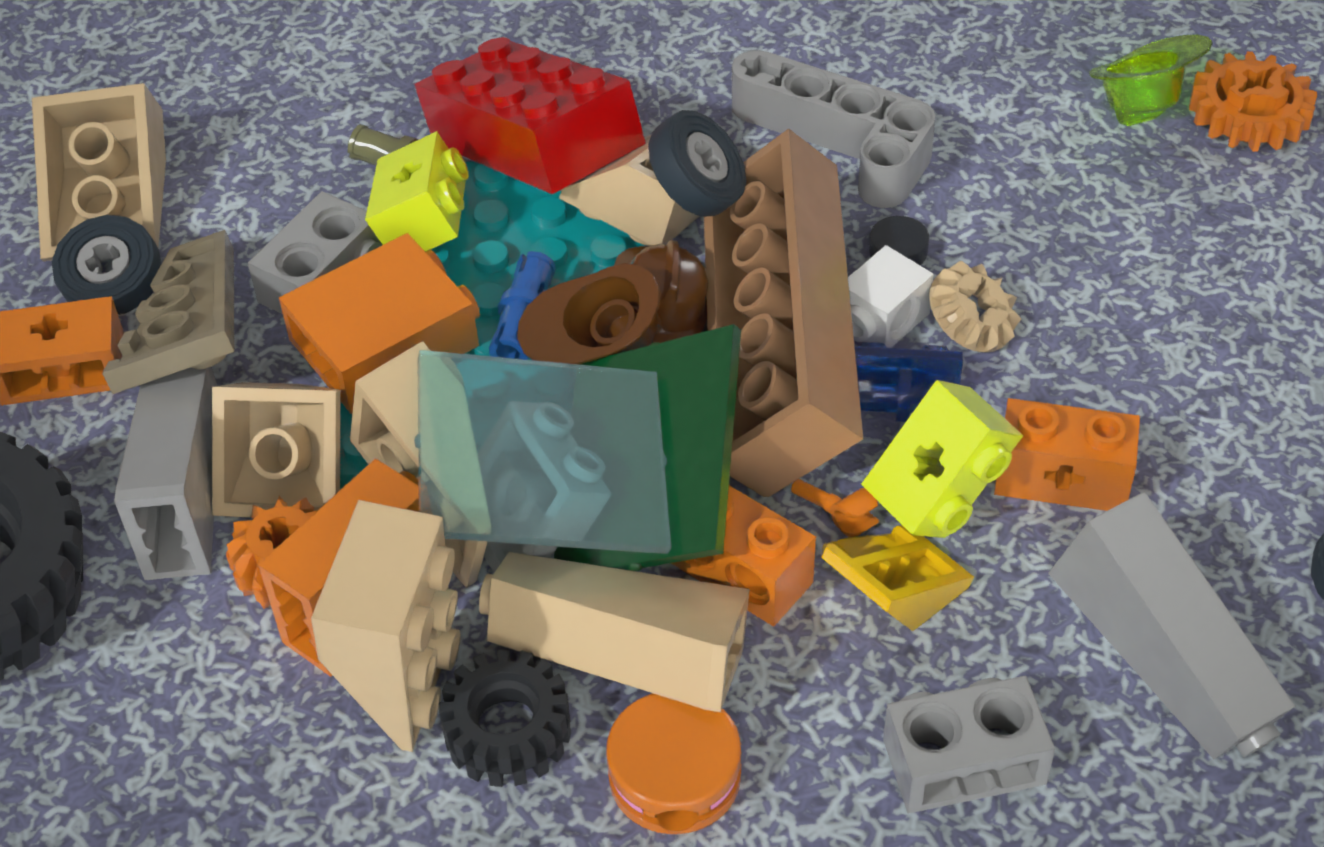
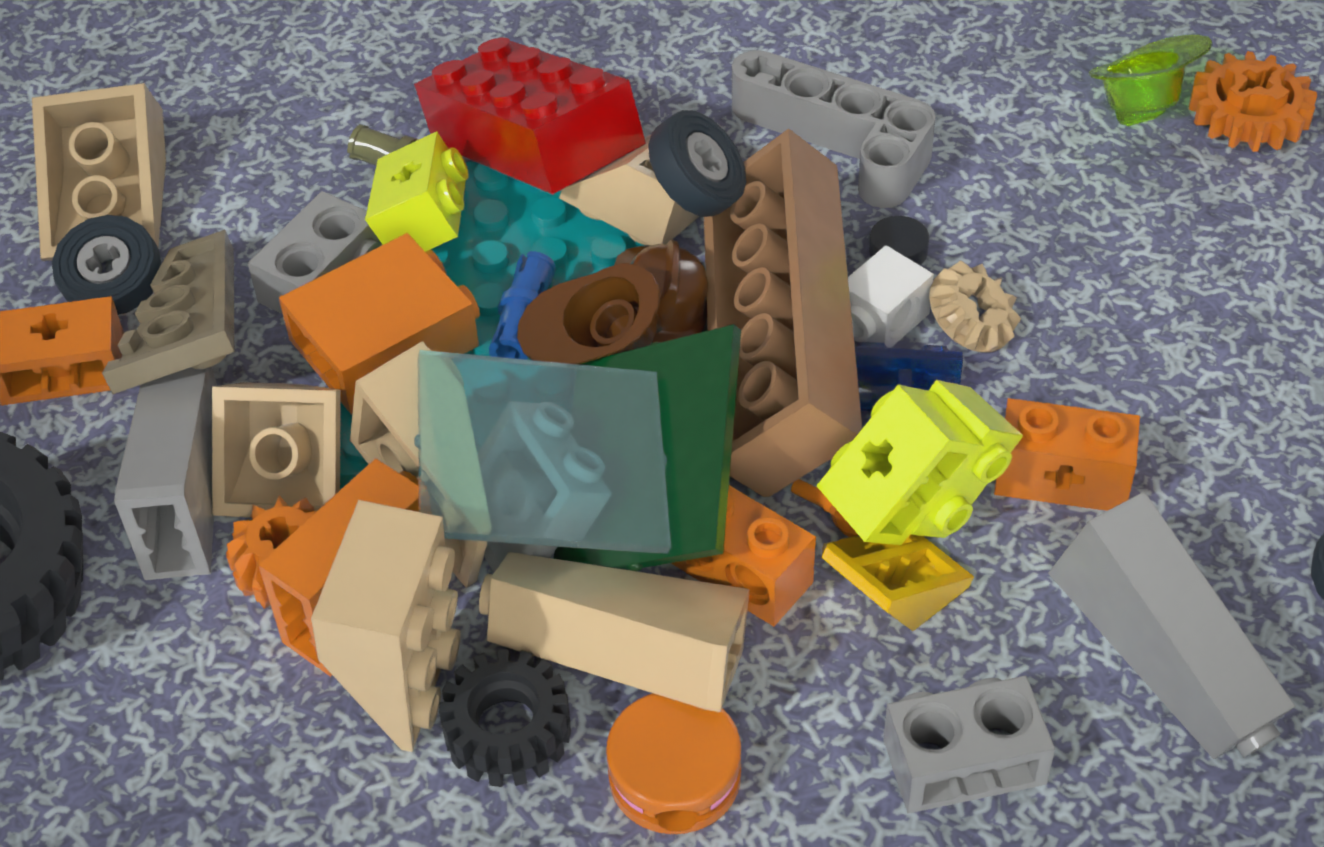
none -> neon yellow brick [816,385,984,545]

